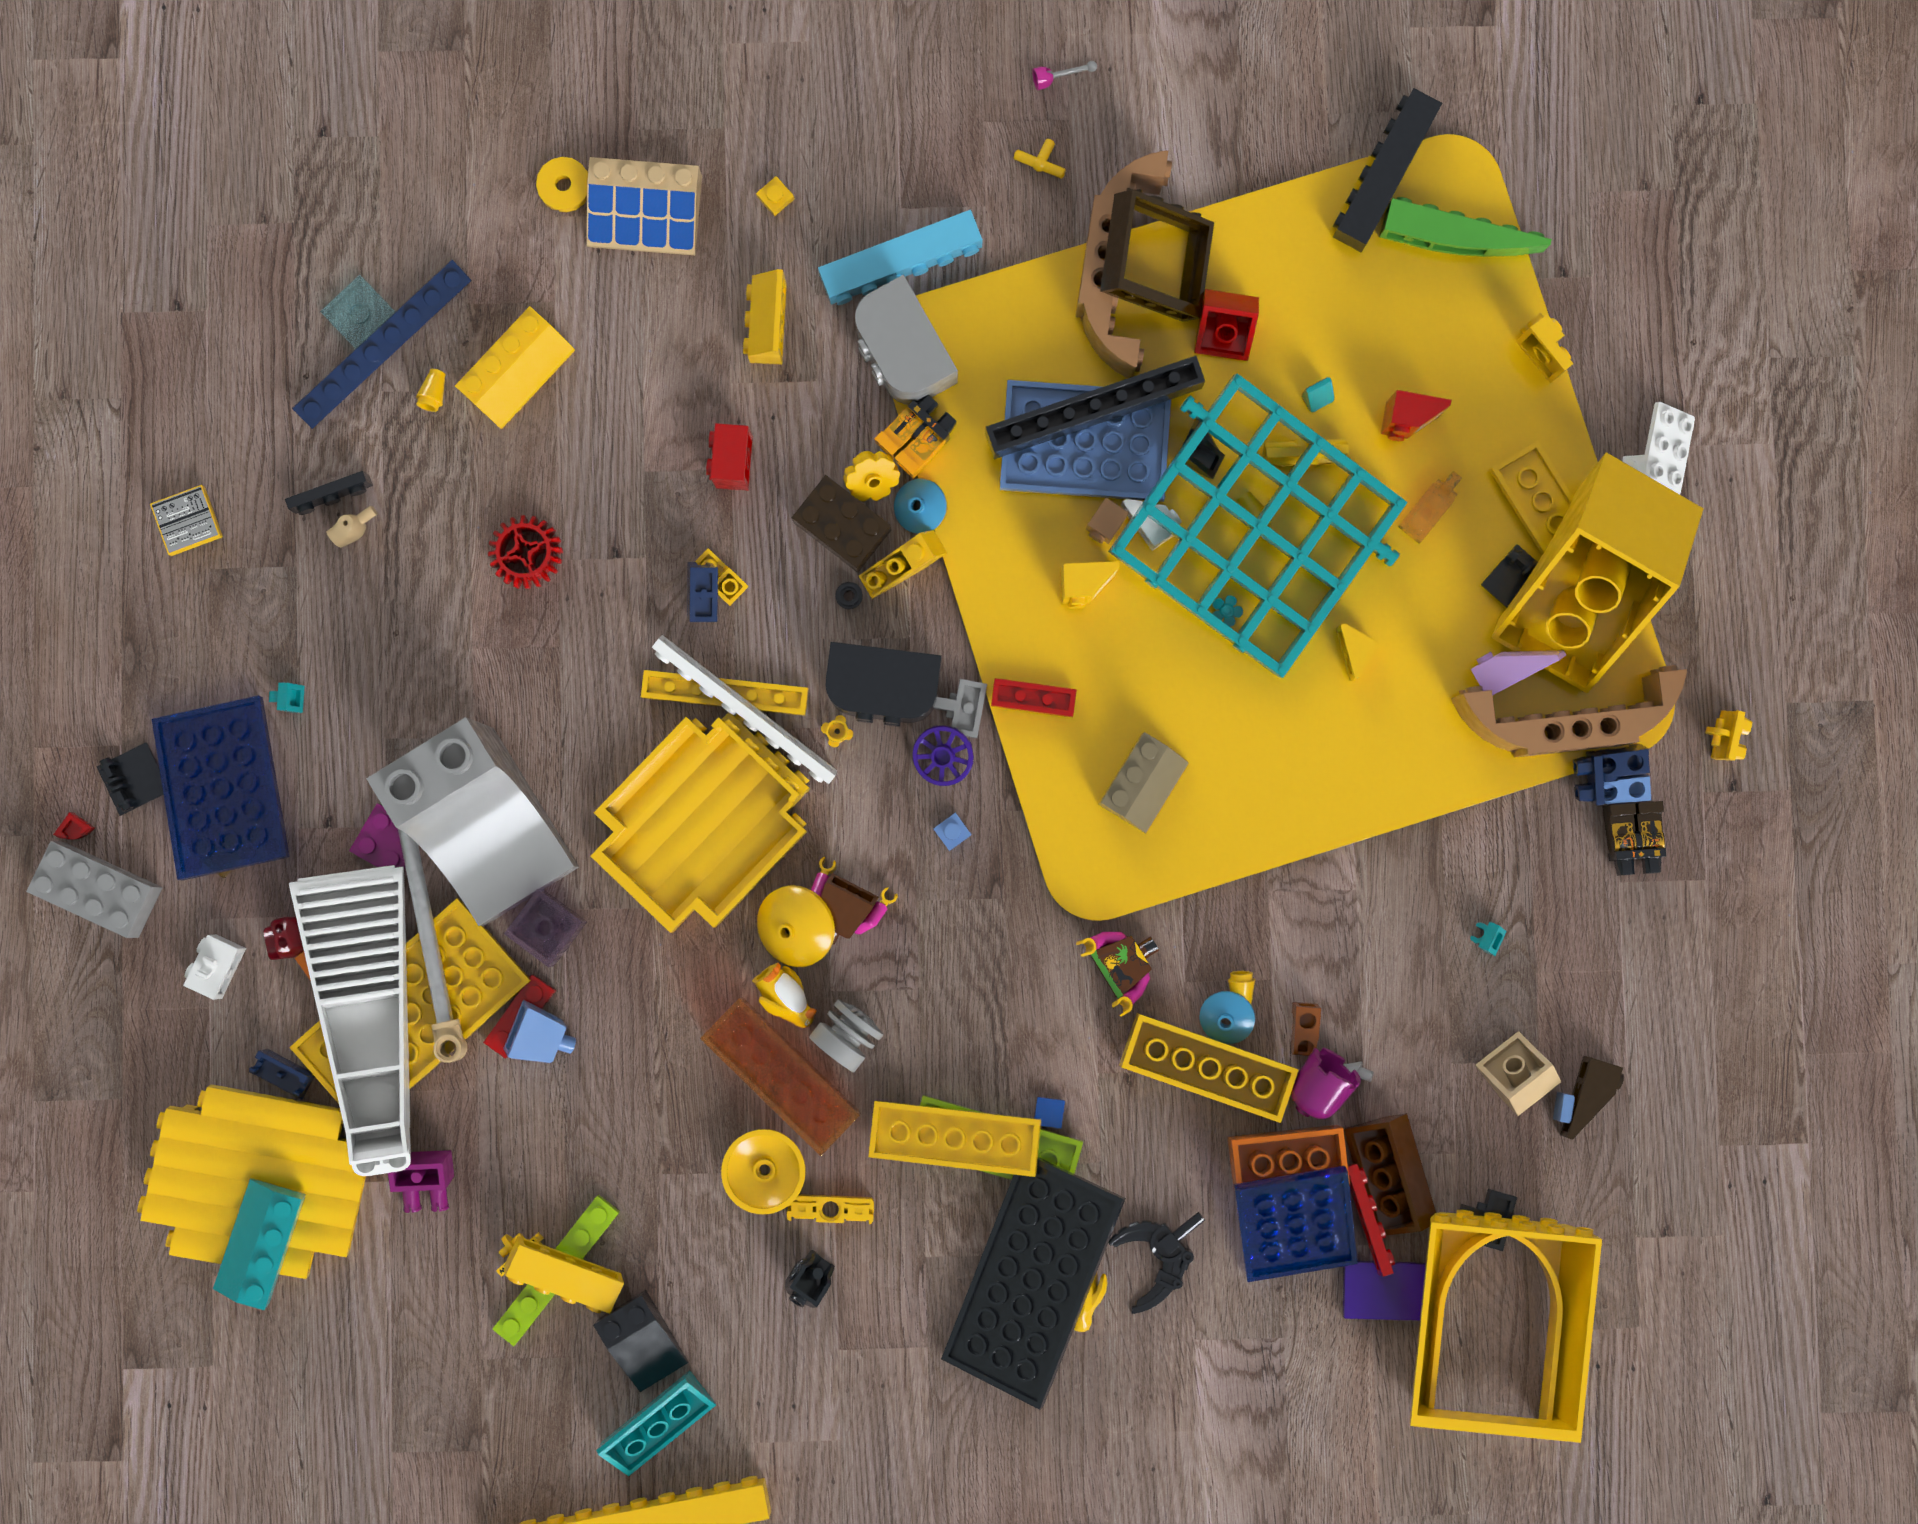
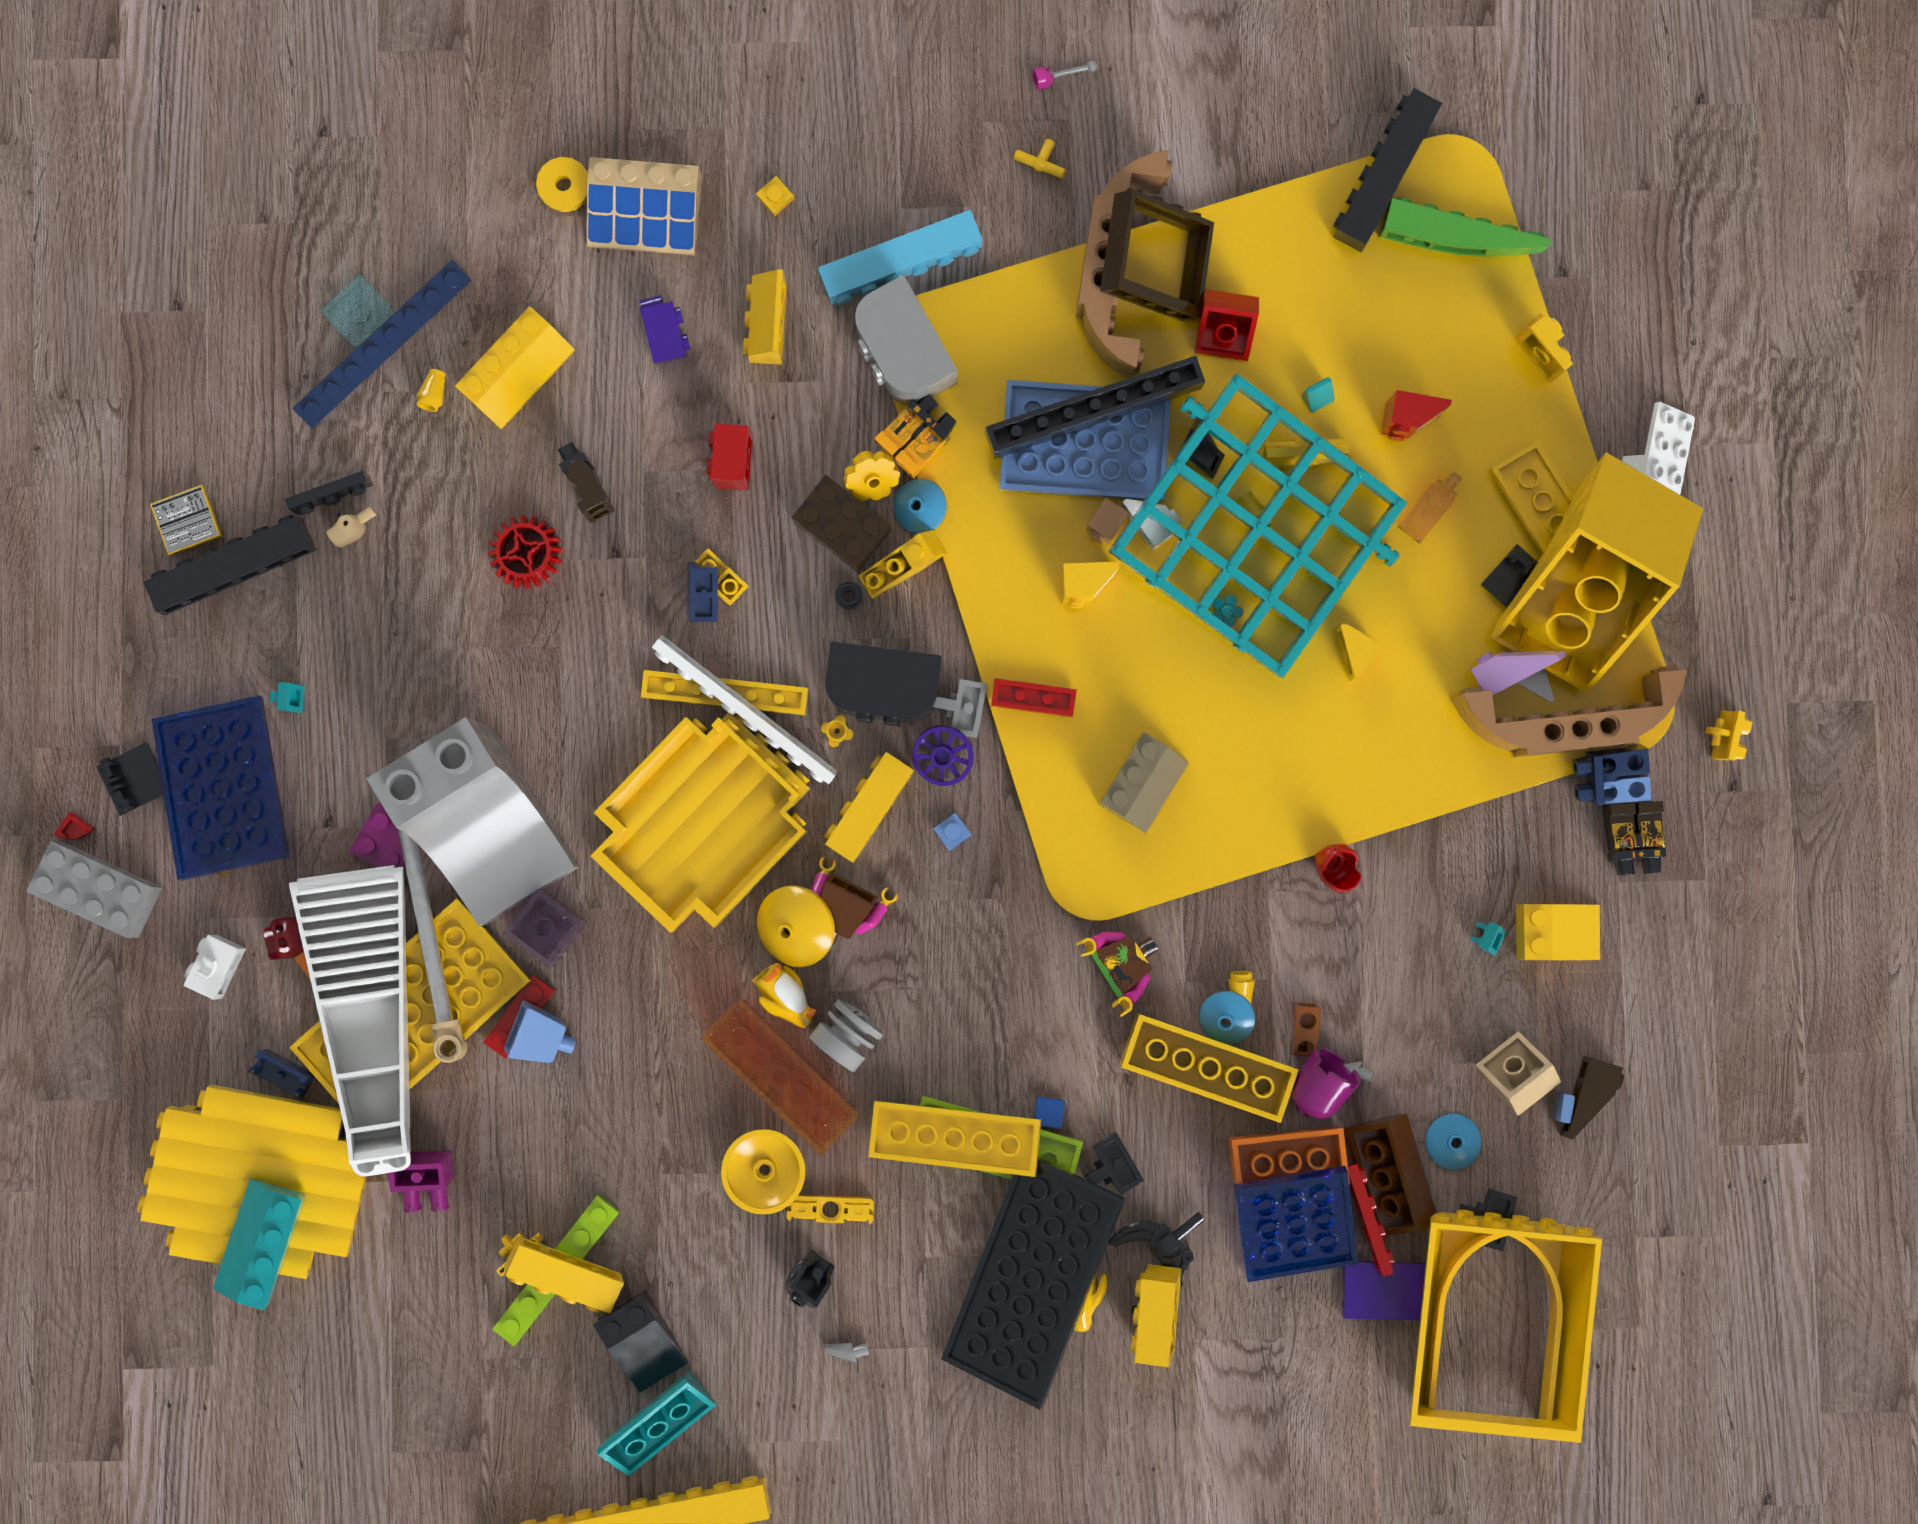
none -> black brick [143,515,317,615]
none -> dark brown hips [558,442,615,523]
none -> dark purple hinge [640,295,691,364]
none -> yellow brick [824,752,914,863]
none -> light grey bar [824,1342,869,1363]
none -> black hinge [1084,1132,1144,1195]
none -> yellow brick [1131,1264,1181,1368]
none -> red helmet [1315,844,1361,893]
none -> dark azure dish [1425,1114,1481,1170]
none -> yellow slope [1516,904,1600,960]
none -> white sticker [1517,669,1554,702]

